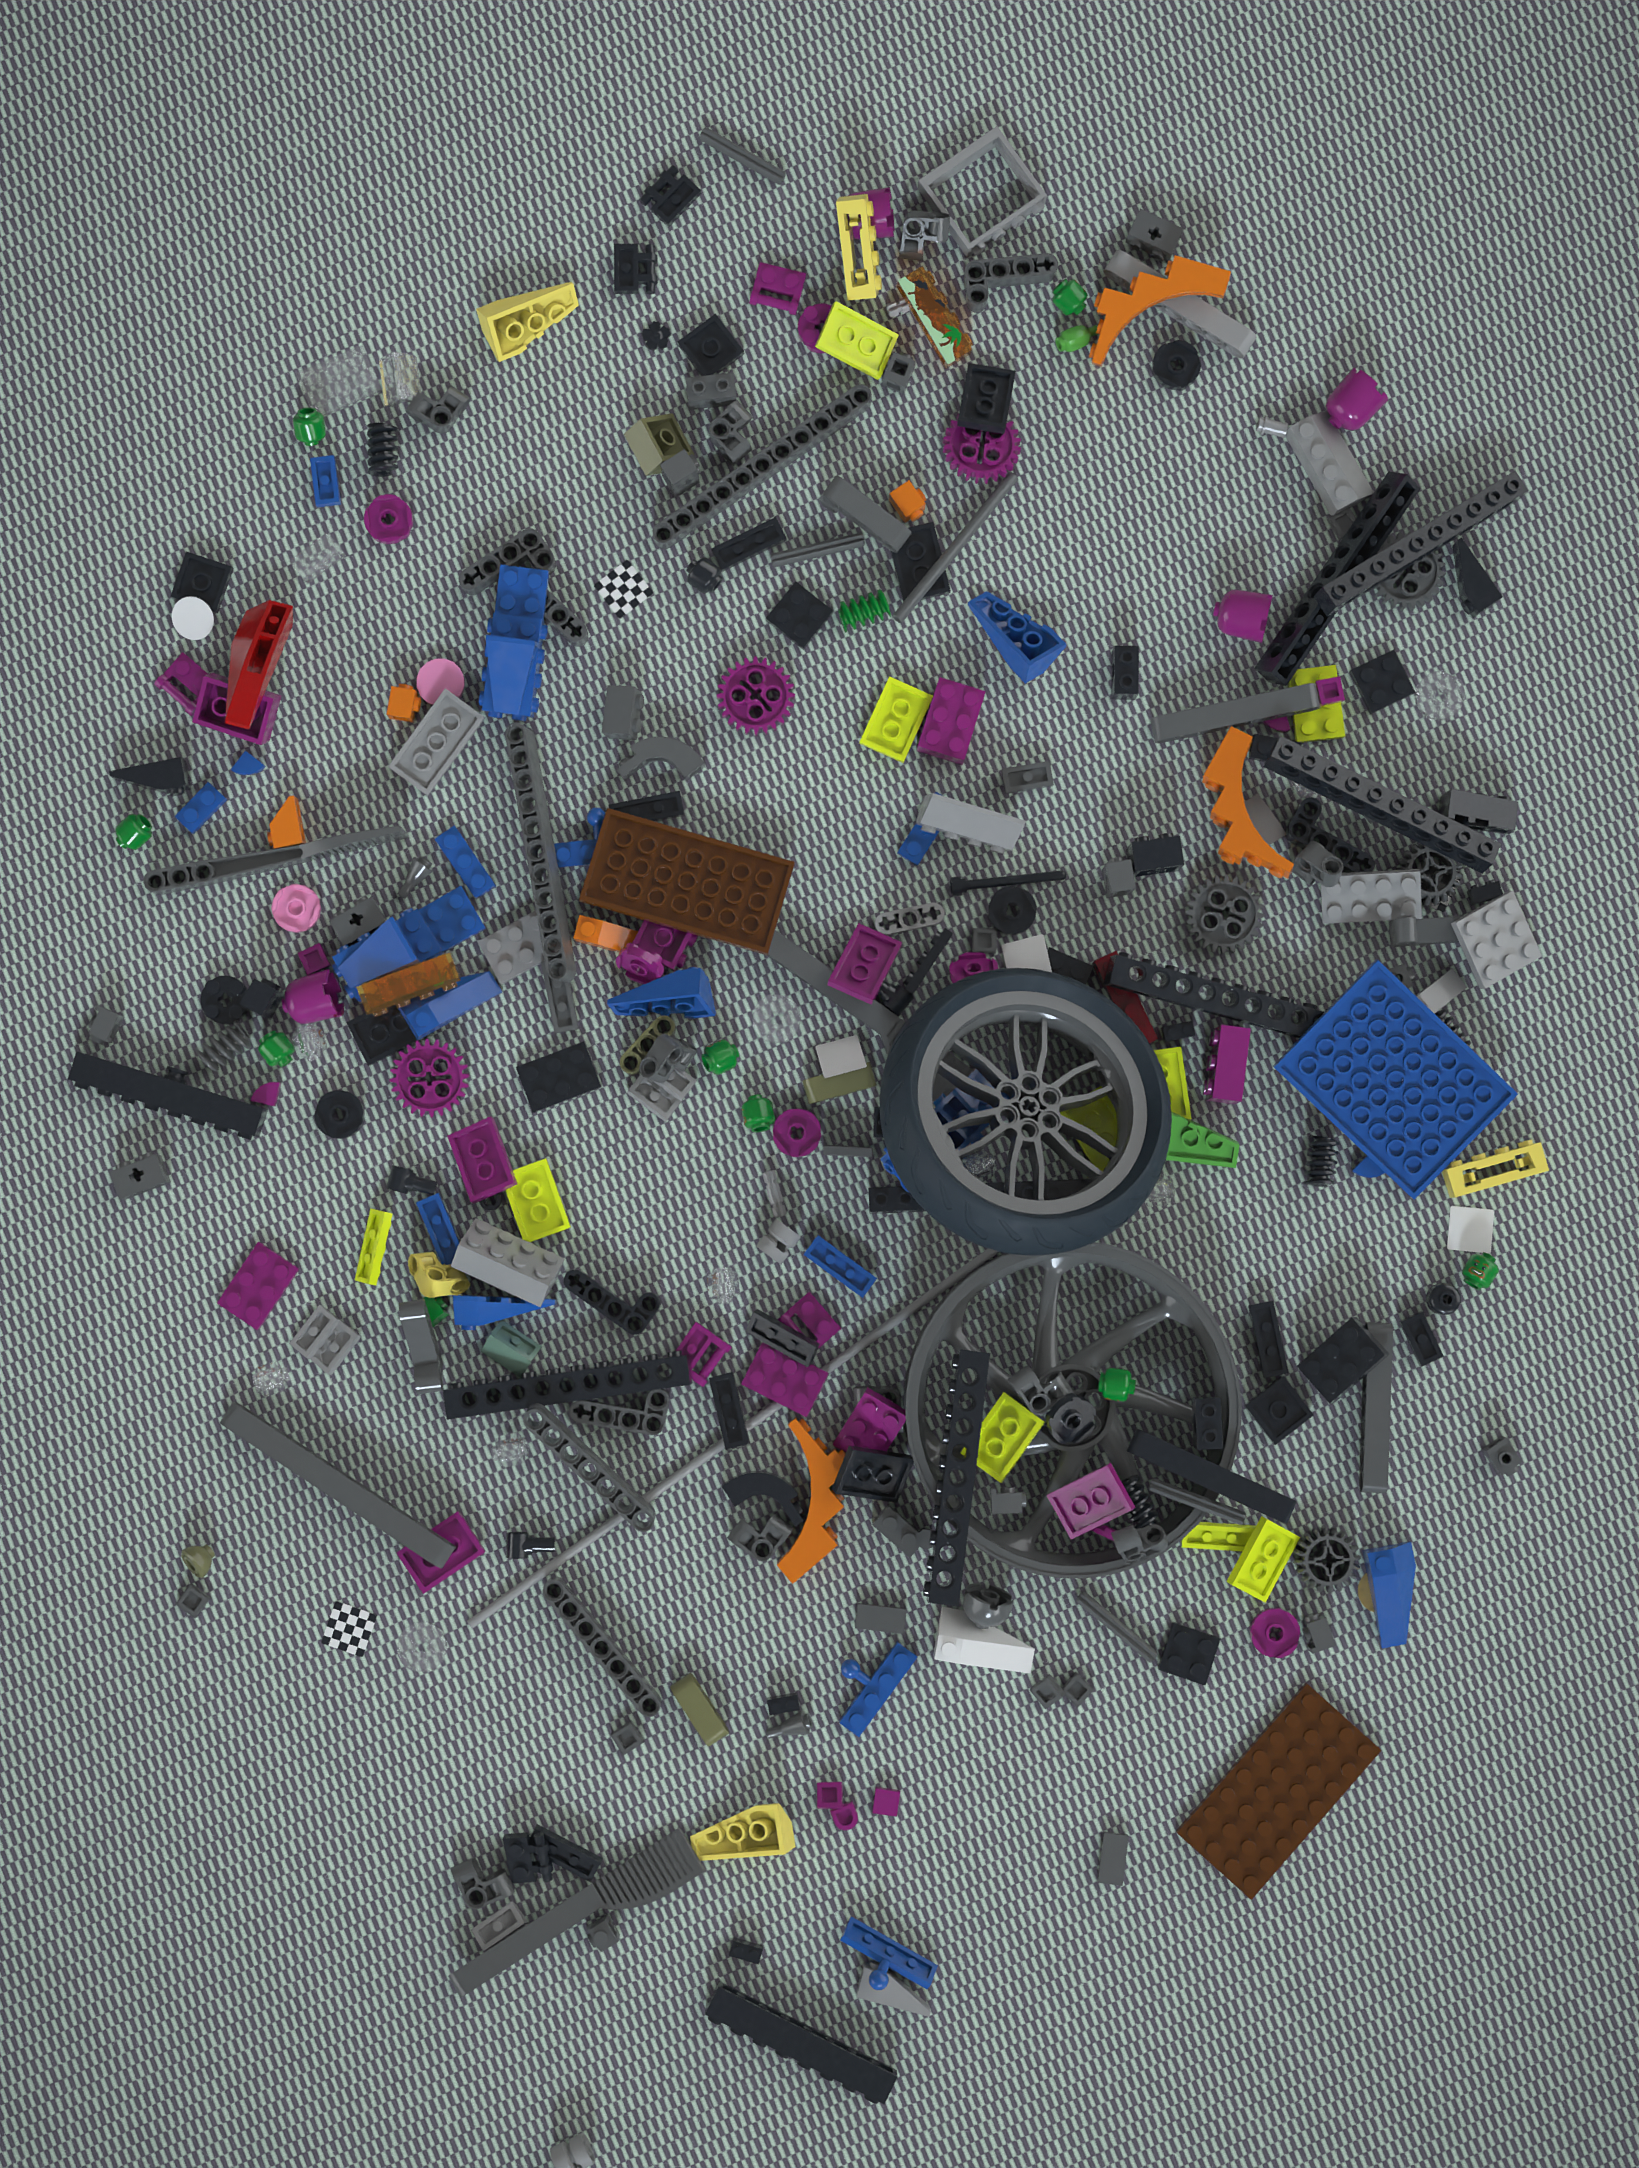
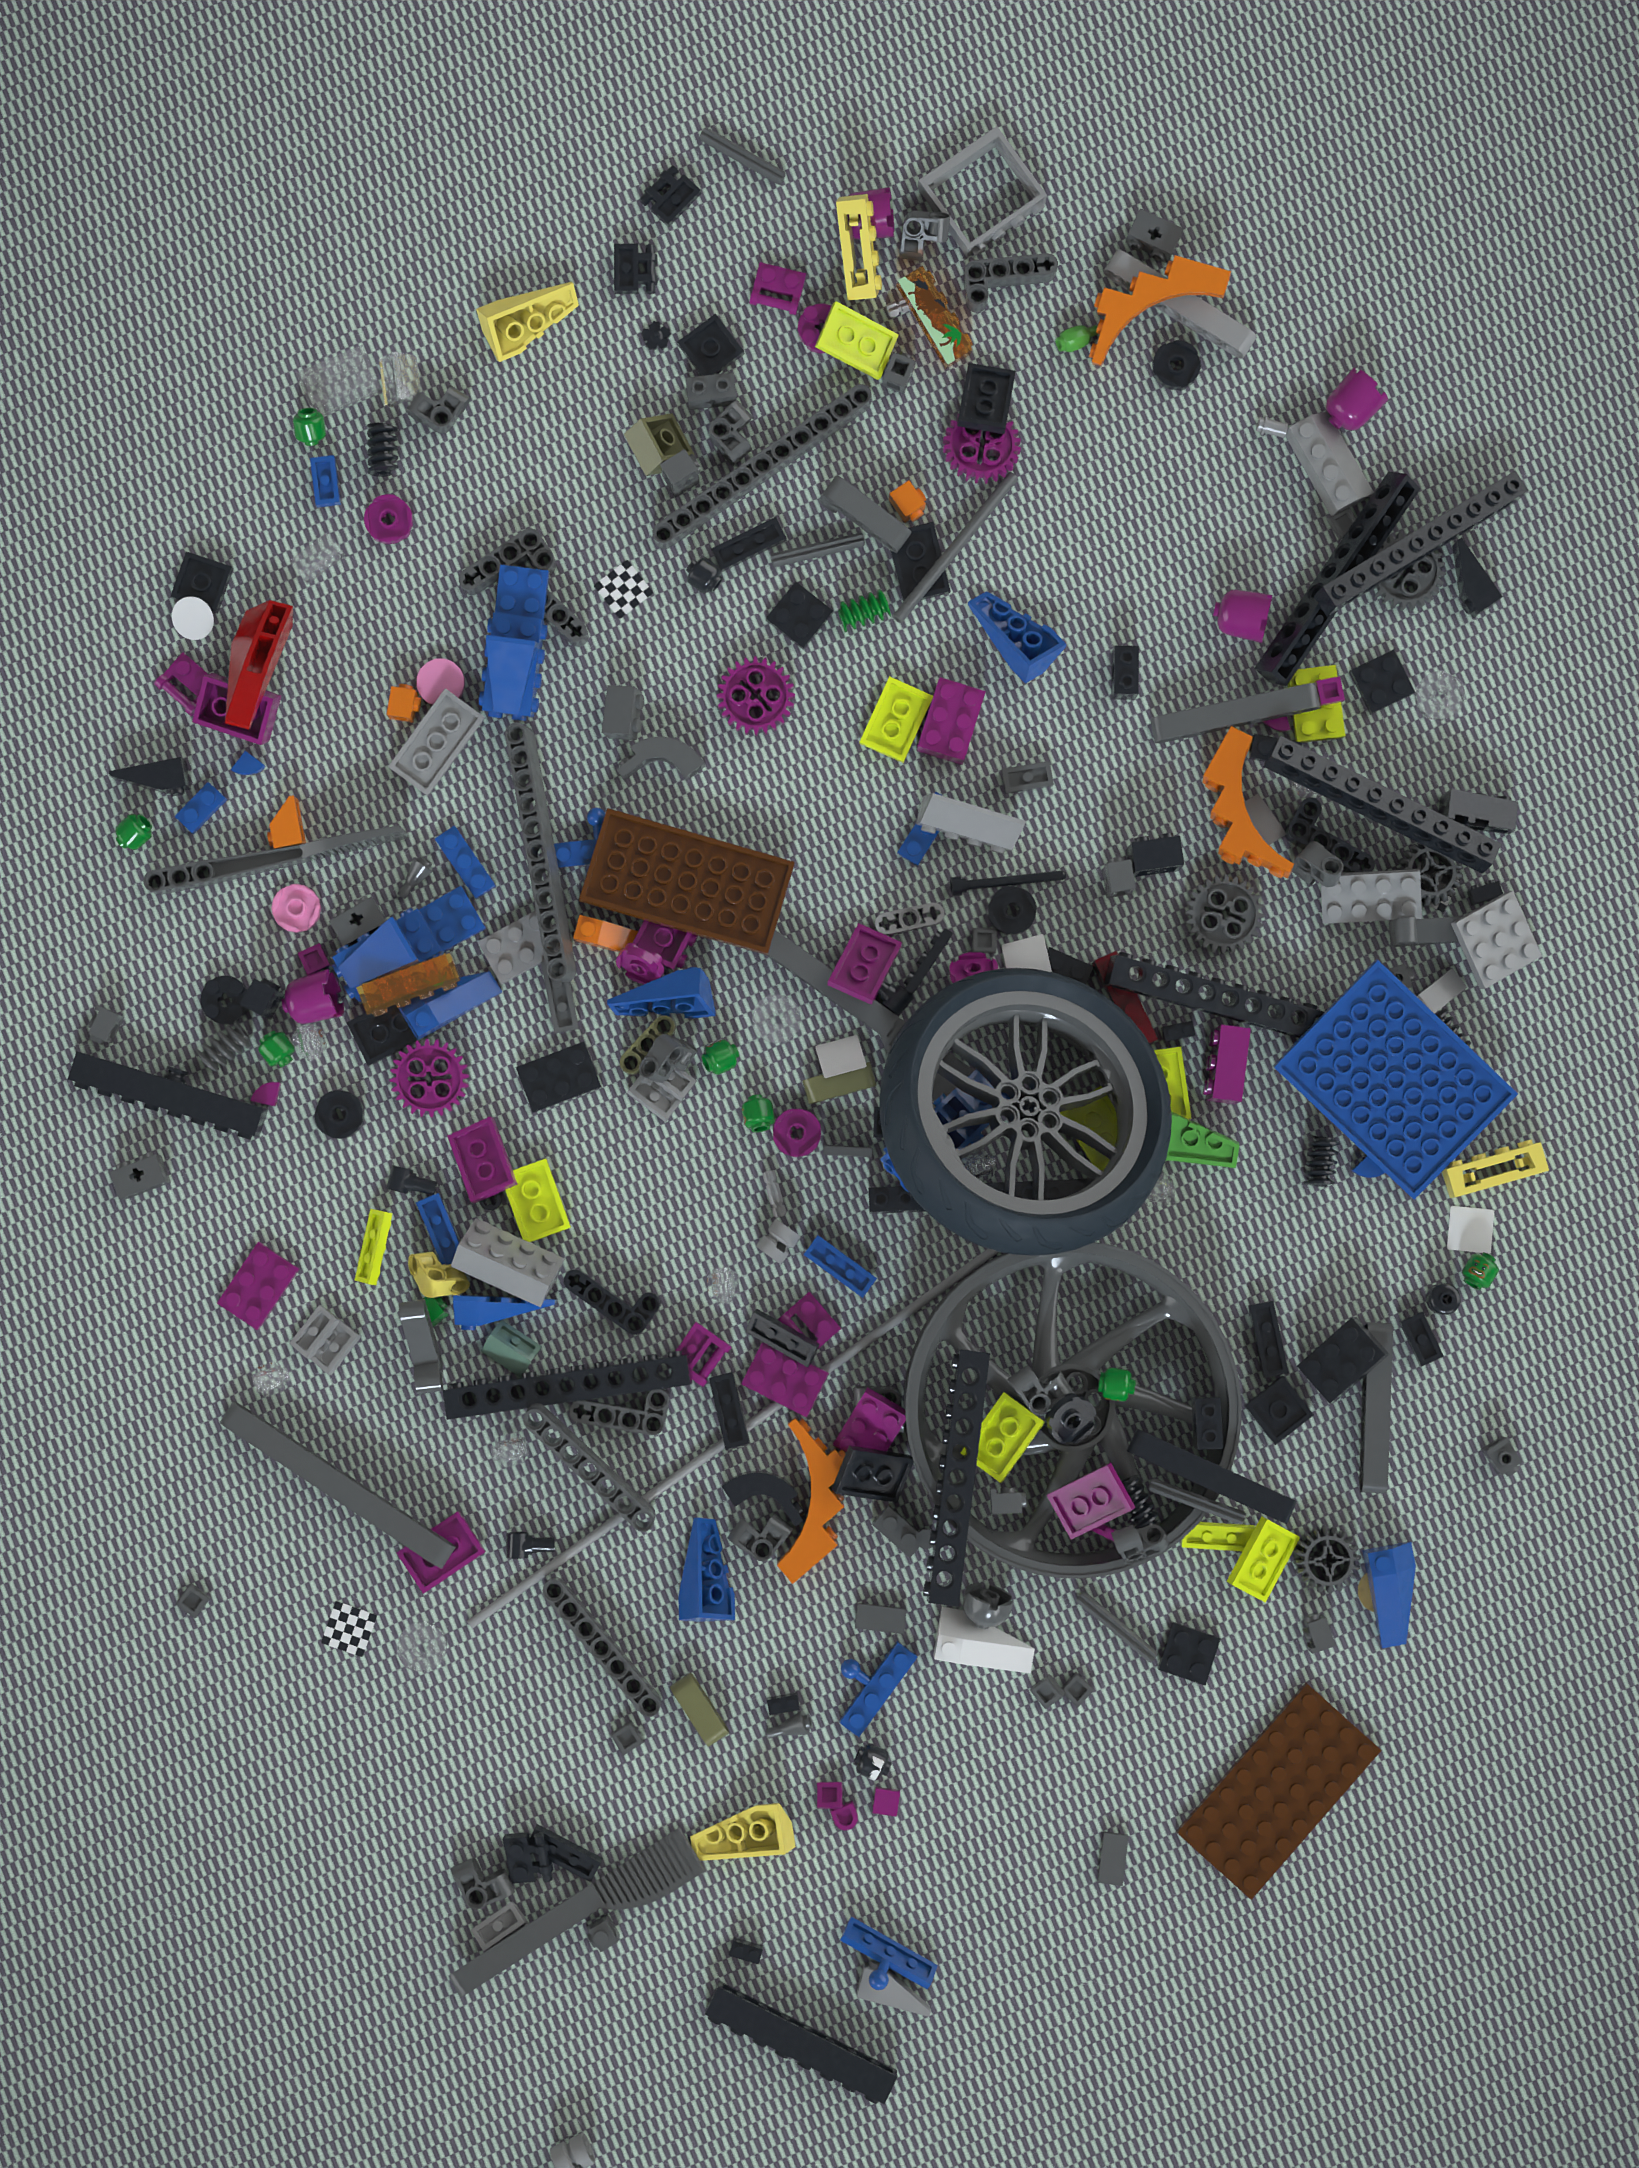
olive brick [181,1544,215,1578] -> none
black plate [608,791,685,821] -> none
green head [1052,279,1088,316] -> none
magenta plate [1249,1607,1300,1658] -> none
none -> blue wedge [678,1517,735,1622]
none -> black head [853,1743,892,1781]

